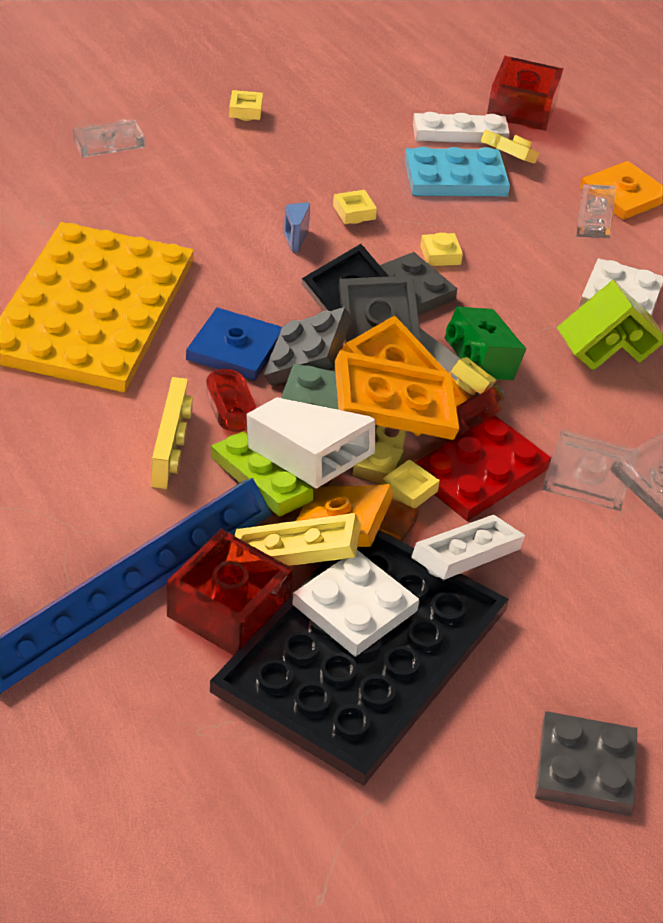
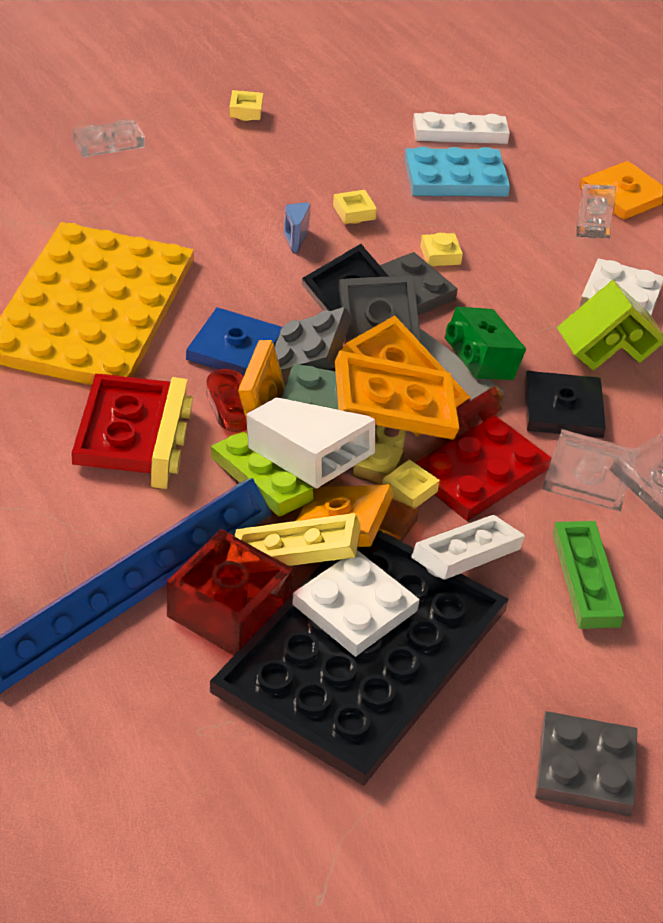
light yellow plate [450,357,497,395] -> none
light yellow plate [481,129,540,164] -> none
clear red brick [487,56,564,131] -> none
none -> red plate [71,373,171,474]
none -> light orange plate [238,340,285,420]
none -> black plate [524,371,606,438]
none -> bright green plate [552,521,624,629]

